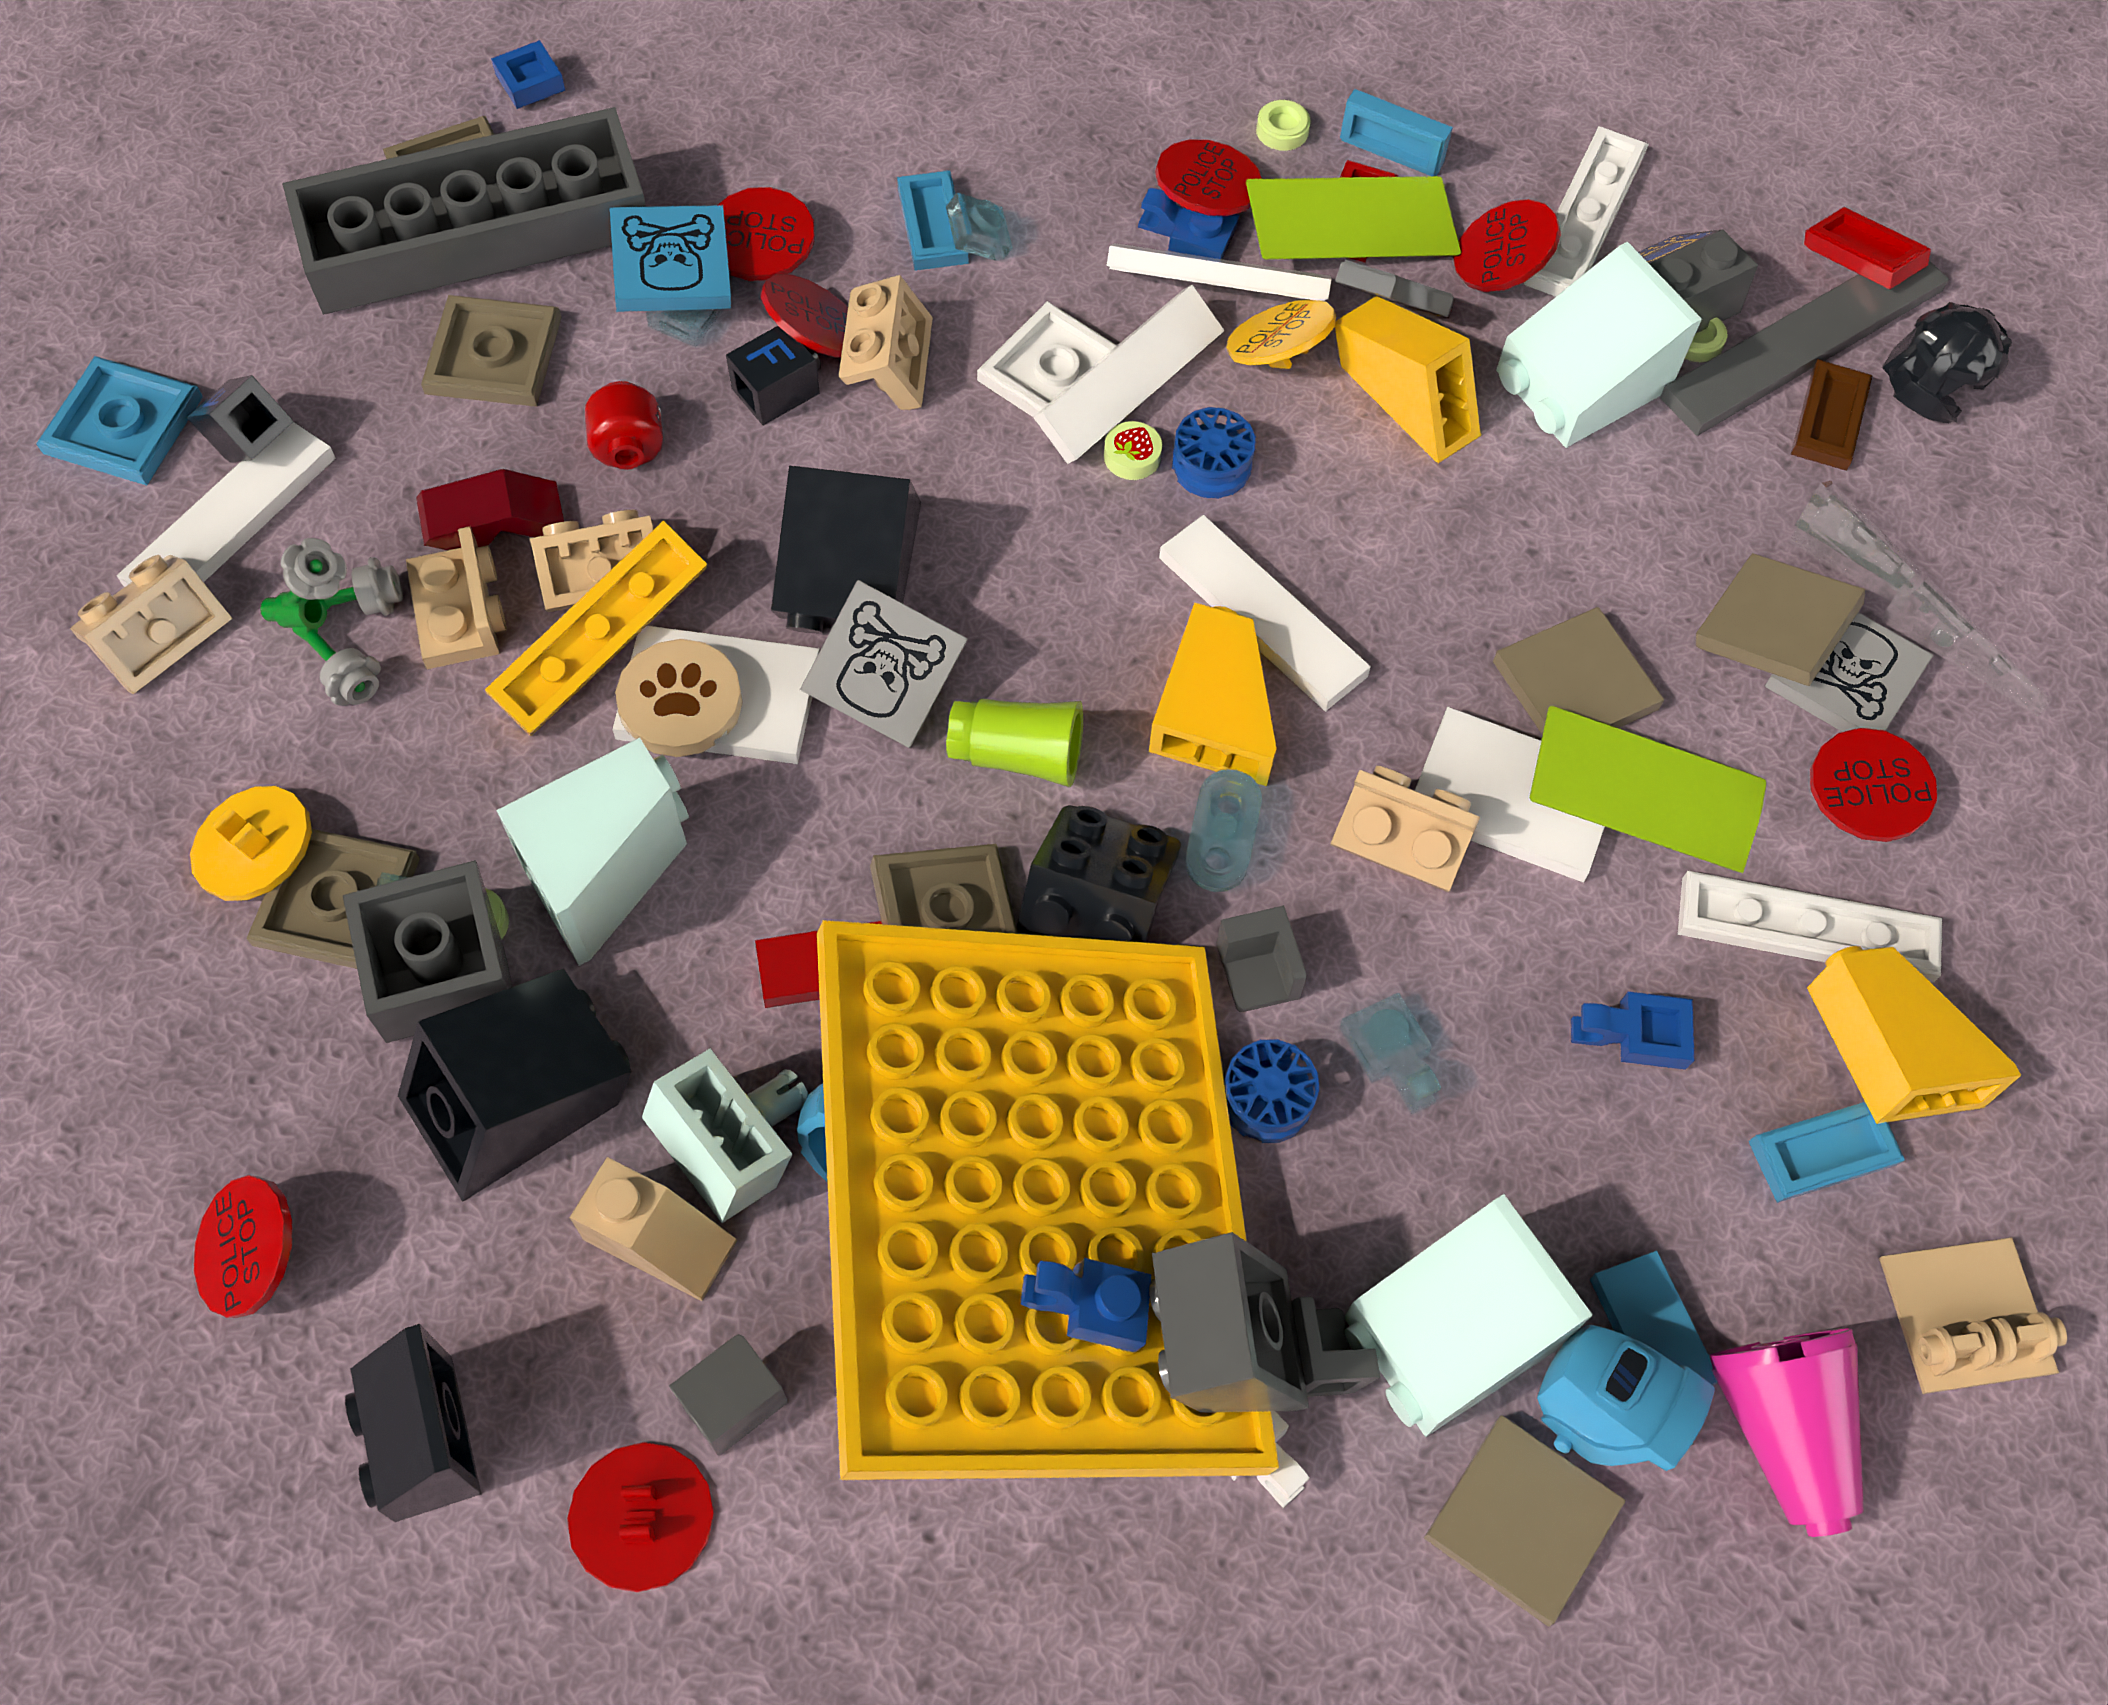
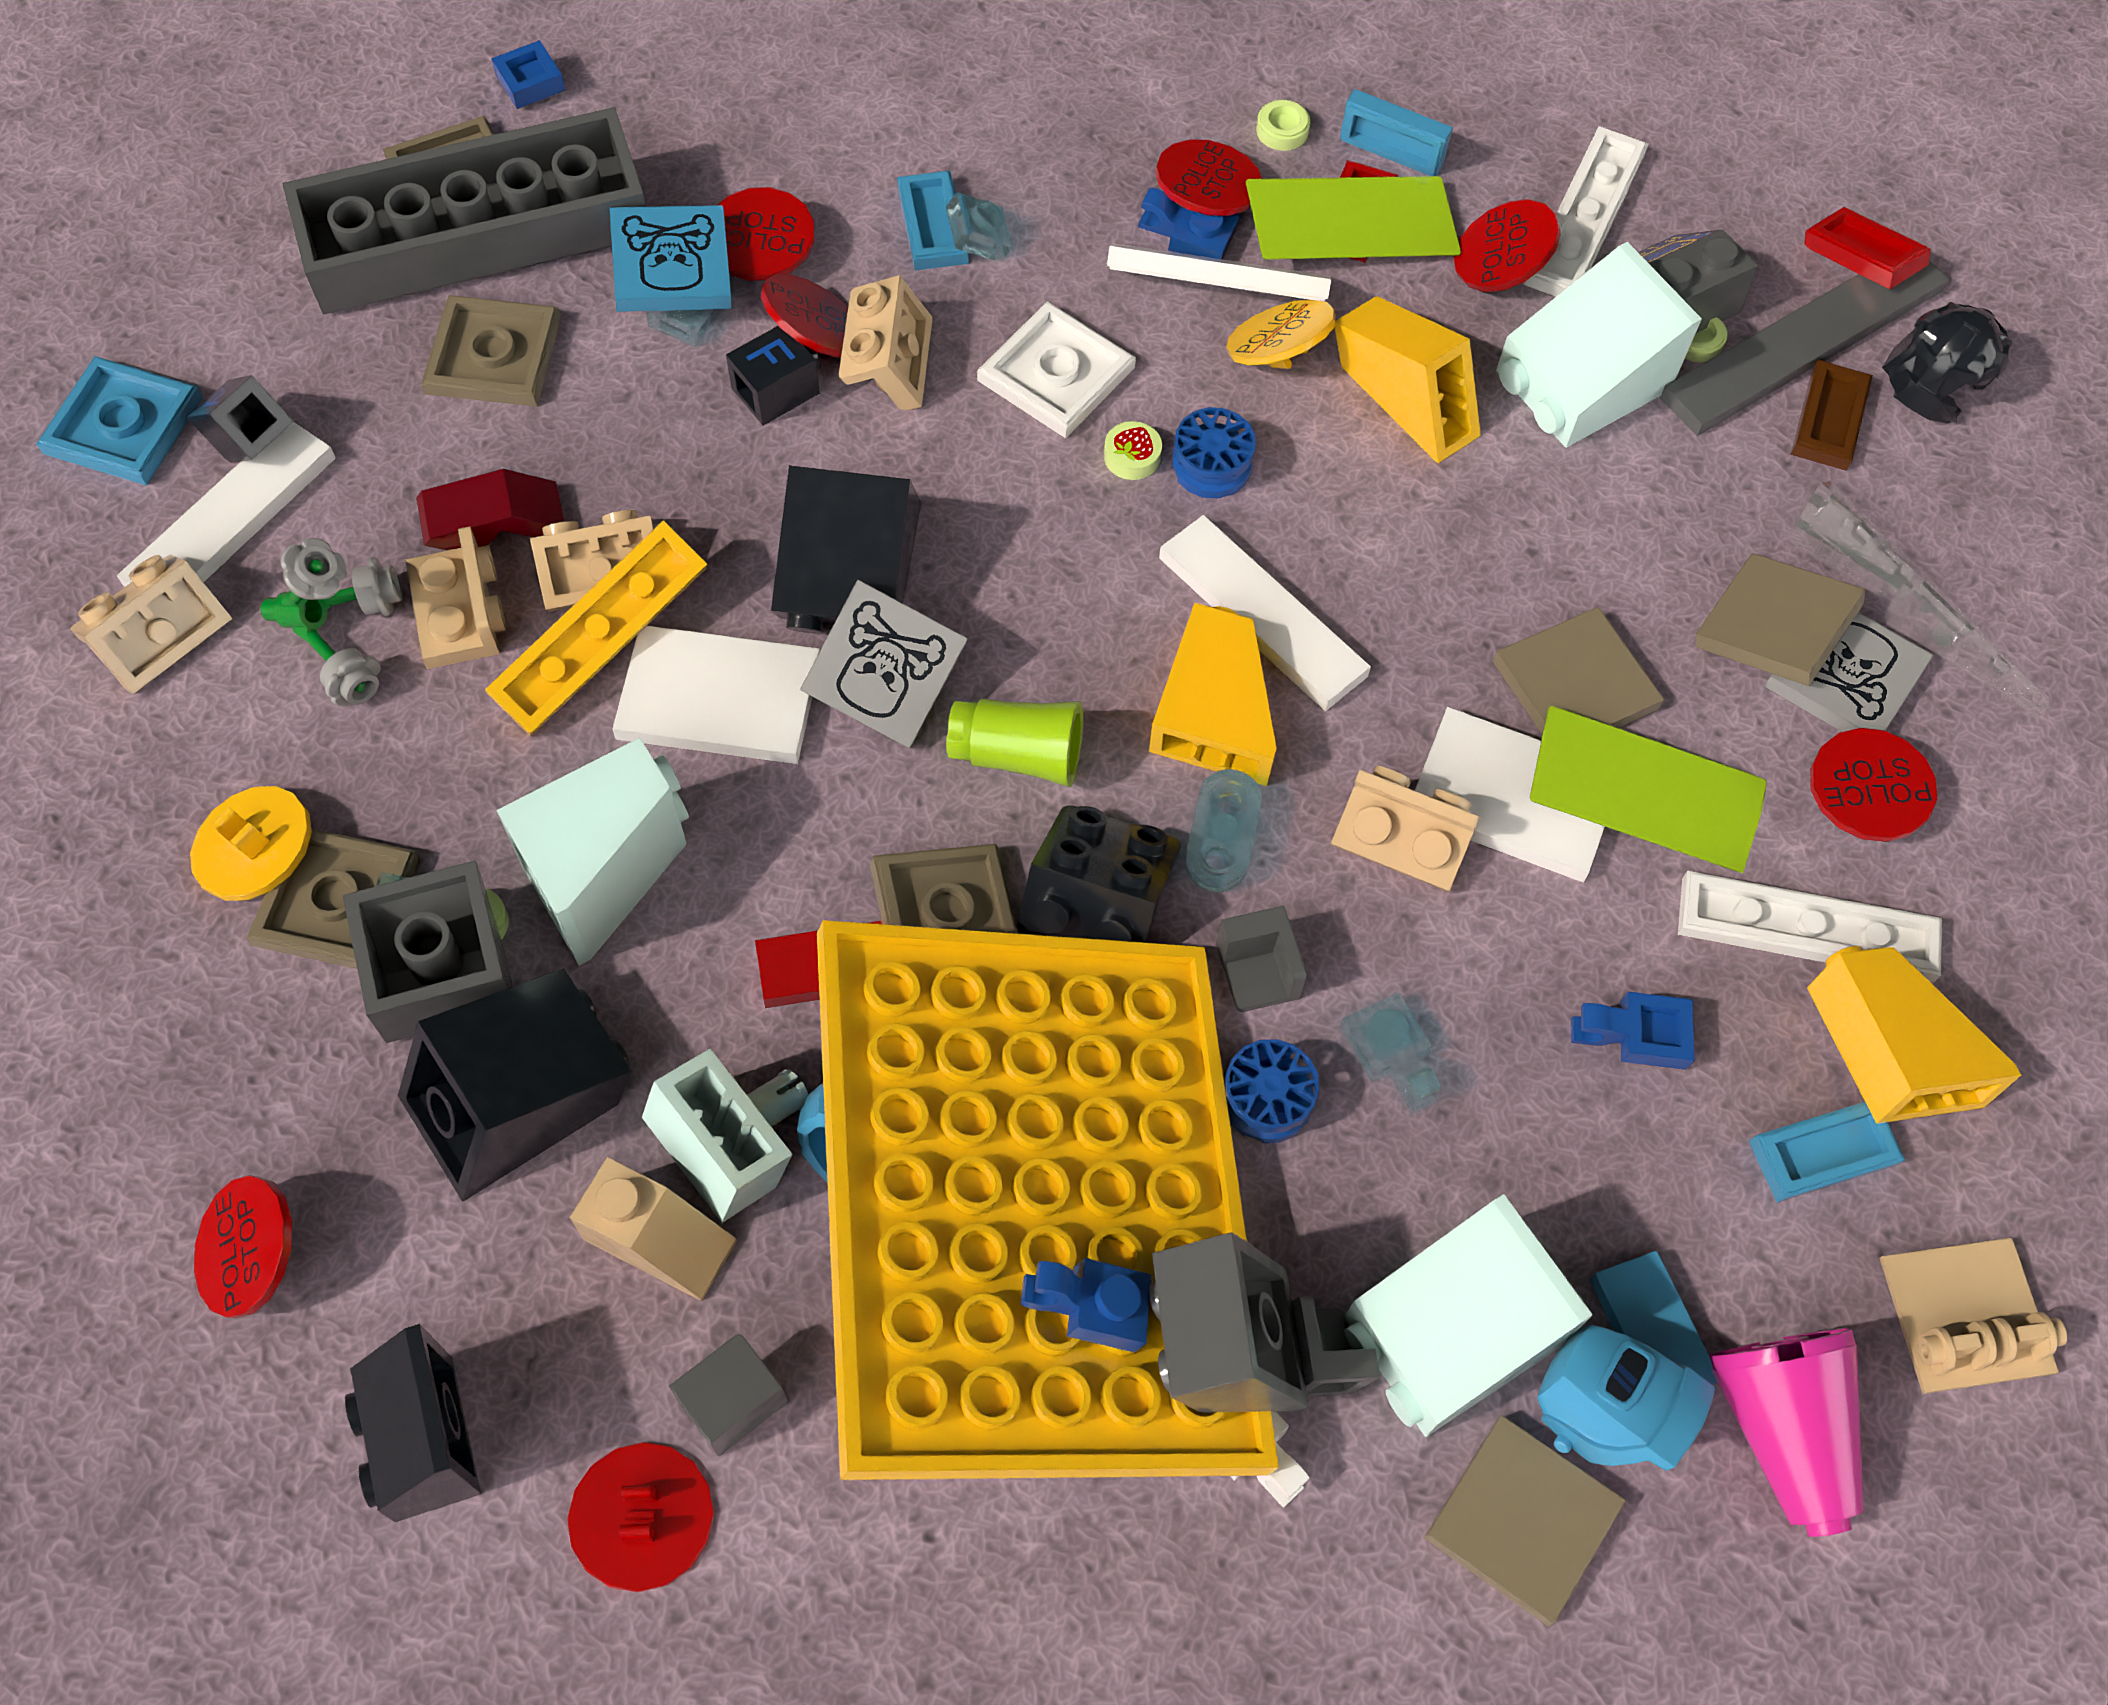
red head [585,381,663,469] -> none
tan tile [615,639,743,757] -> none
white tile [1033,285,1224,464] -> none
dark grey tile [1335,260,1455,318] -> none

